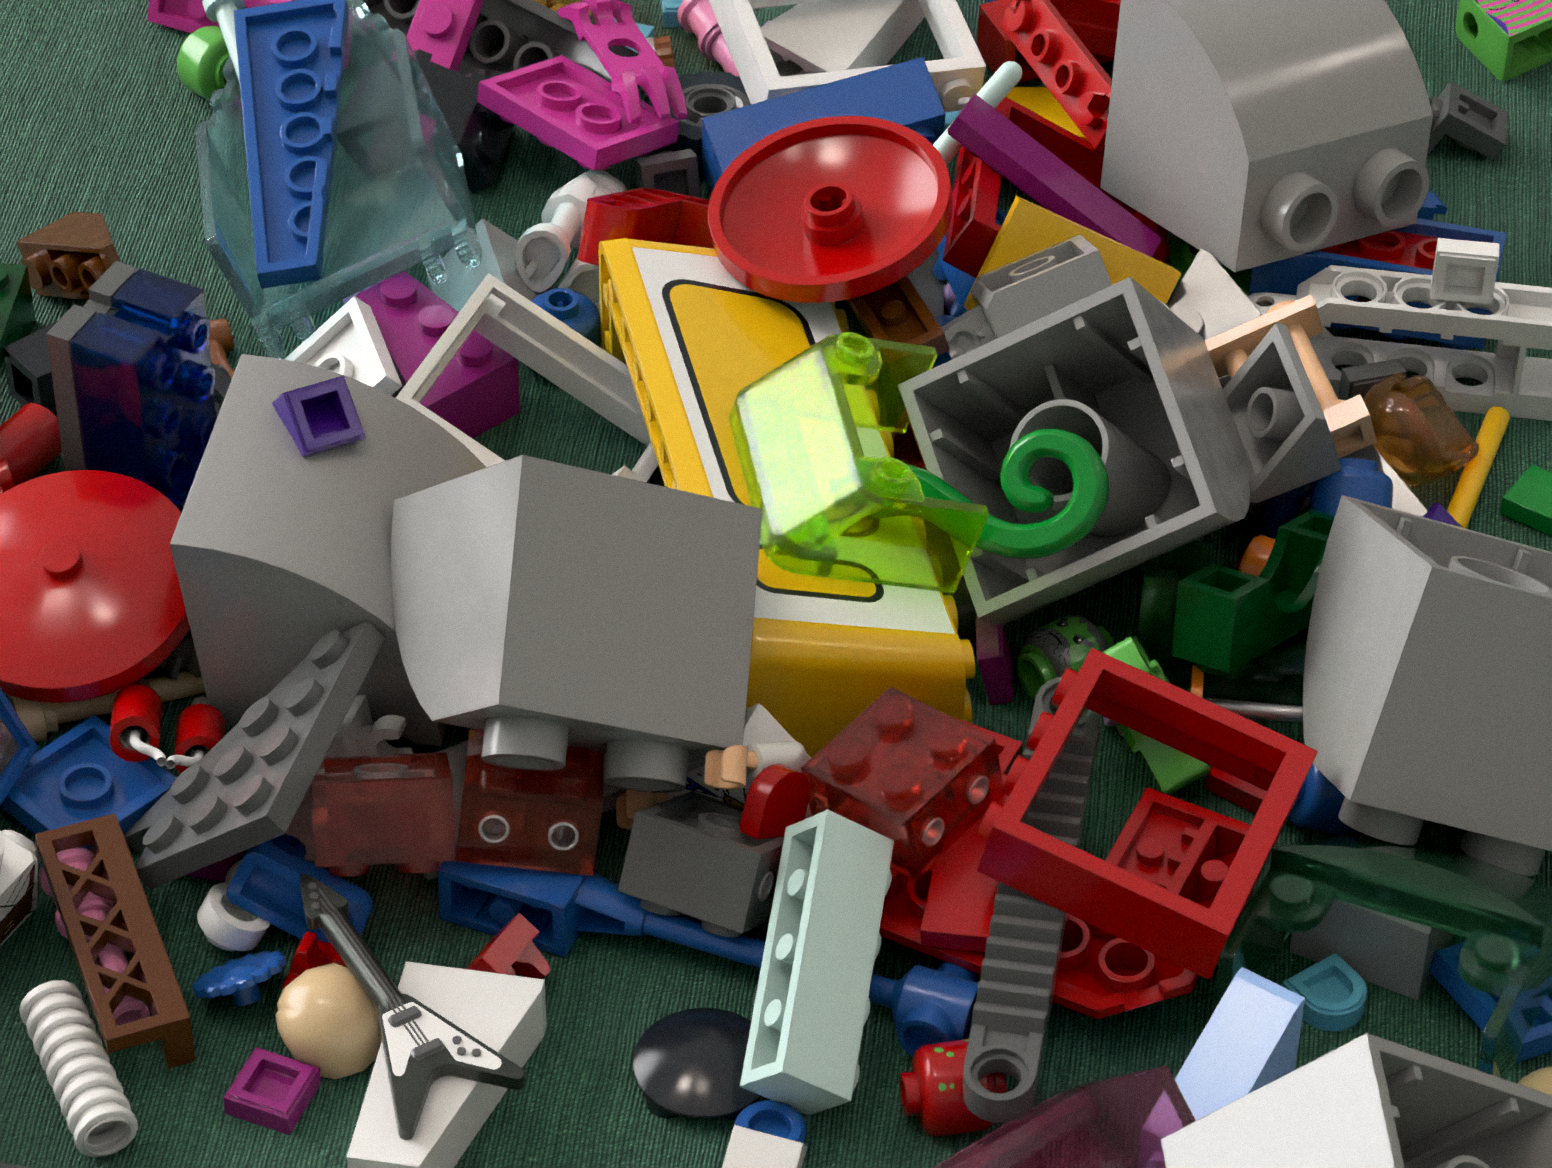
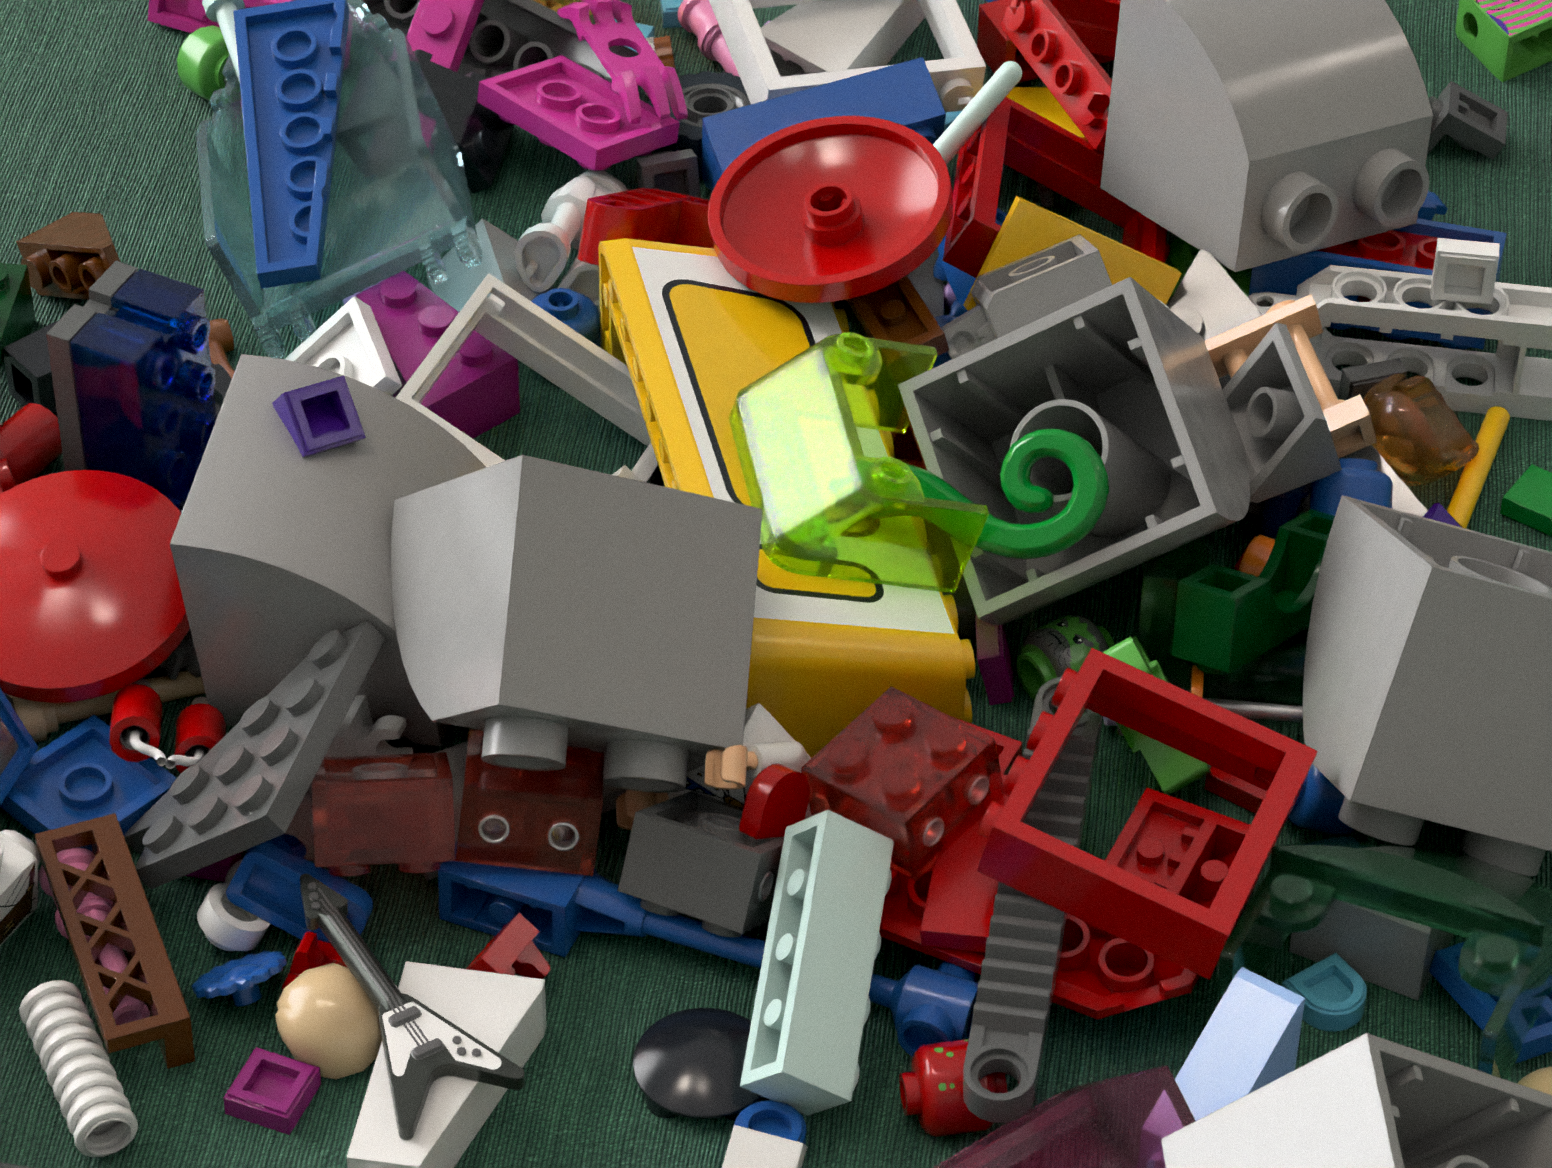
magenta tile [946,93,1163,257] -> none

